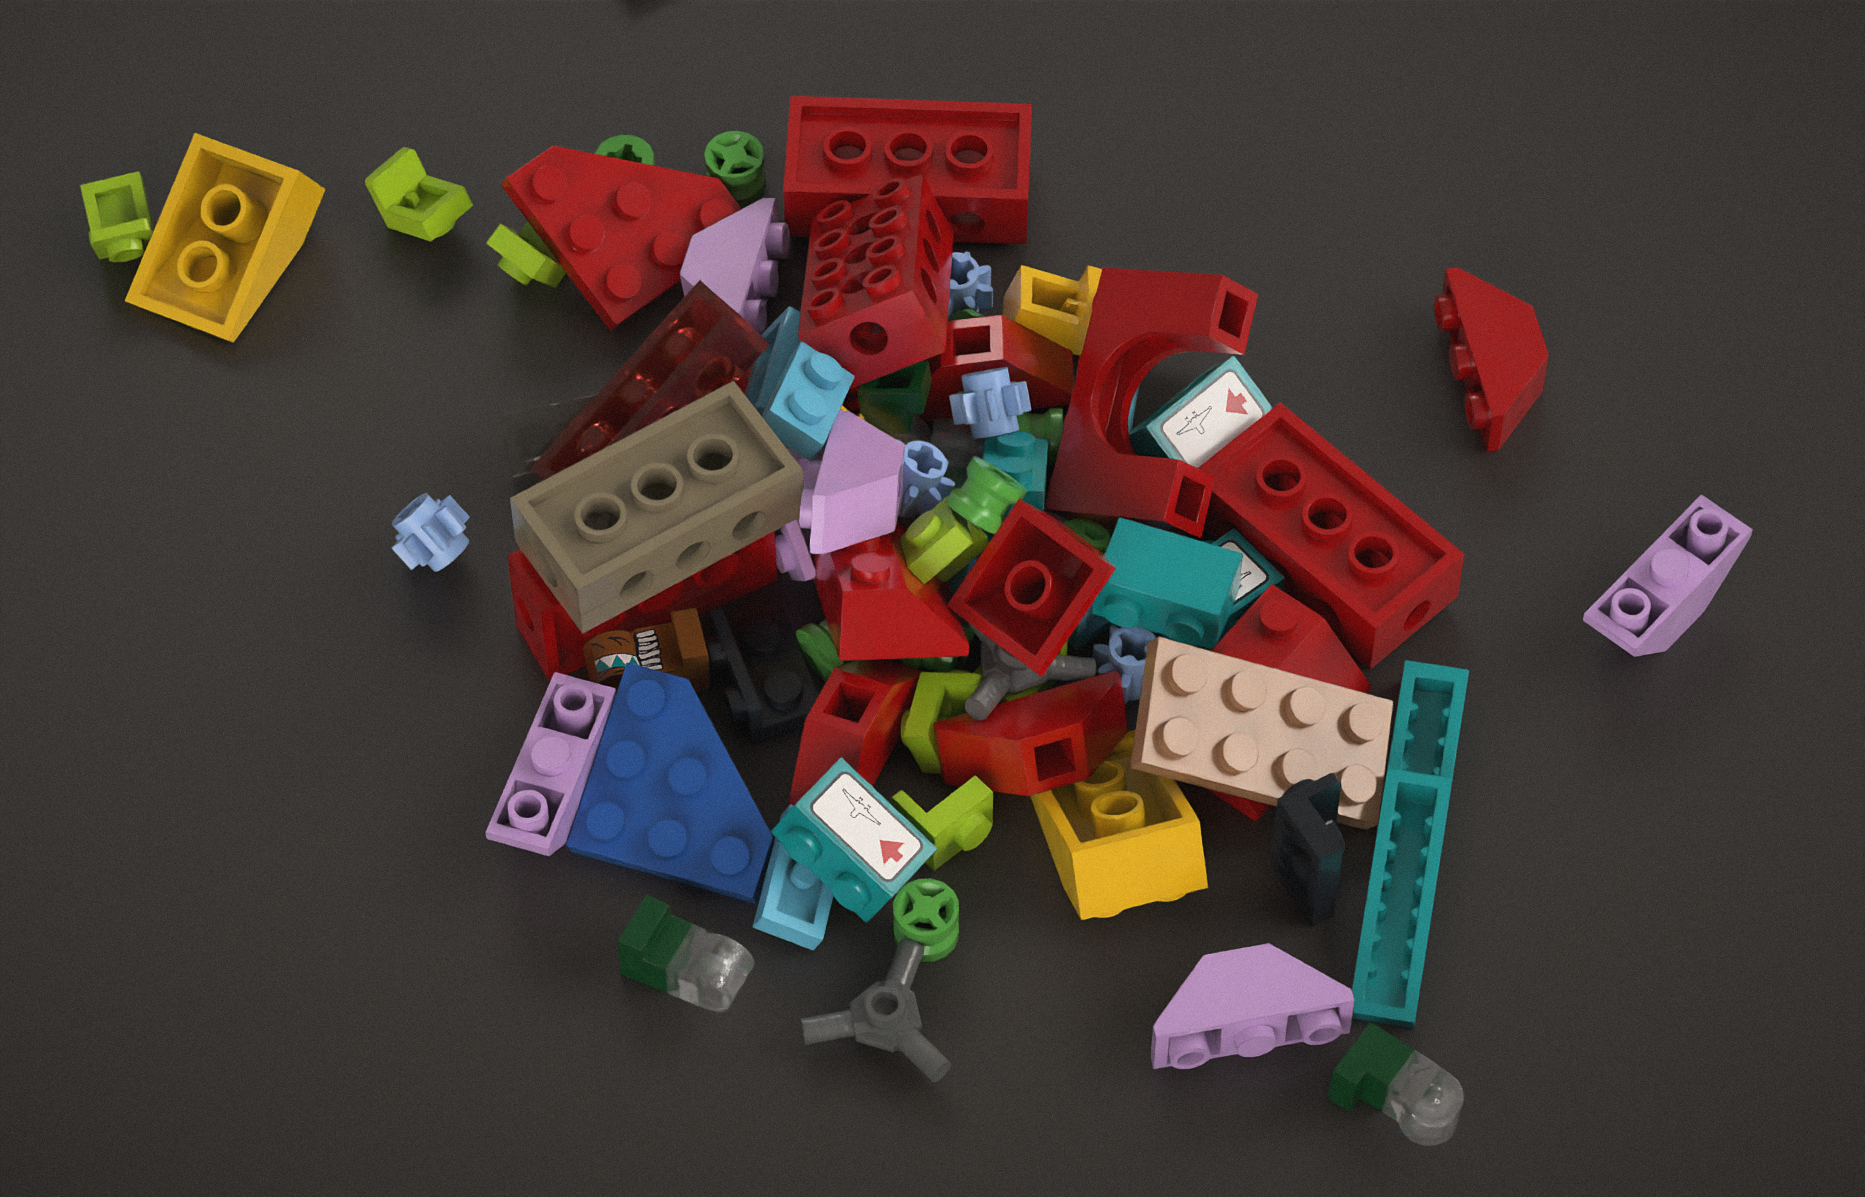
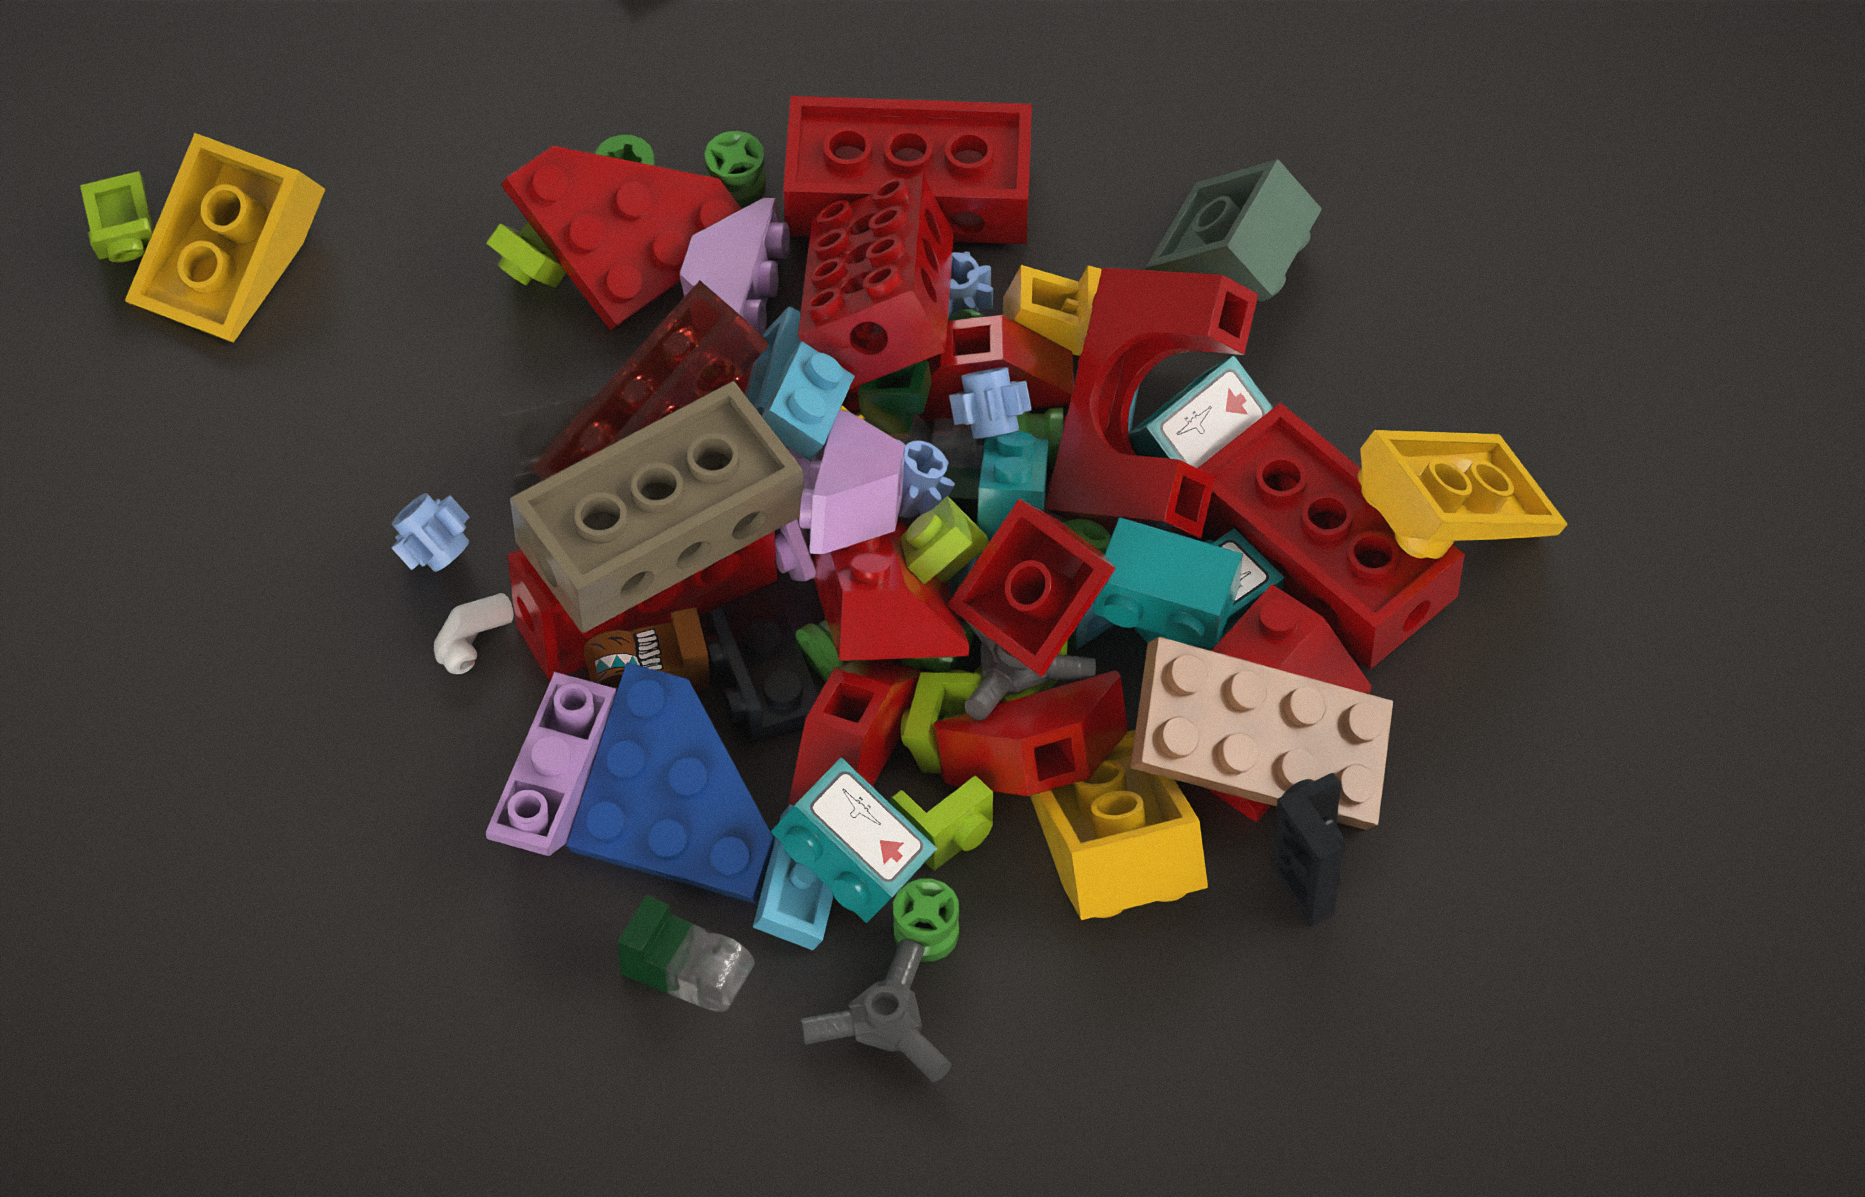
lime bracket [365,147,473,242] -> none
bright green wheel [945,457,1027,535] -> none
light blue gear [1093,625,1168,704] -> none
lavender slope [1151,943,1354,1069] -> none
leg [1328,1022,1464,1146] -> none
teal slope [1352,660,1469,1029] -> none
red slope [1434,267,1549,453] -> none
lavender slope [1583,494,1753,657] -> none
none -> white arm [434,593,514,674]
none -> sand green slope [1145,159,1322,302]
none -> yellow slope [1358,430,1567,559]

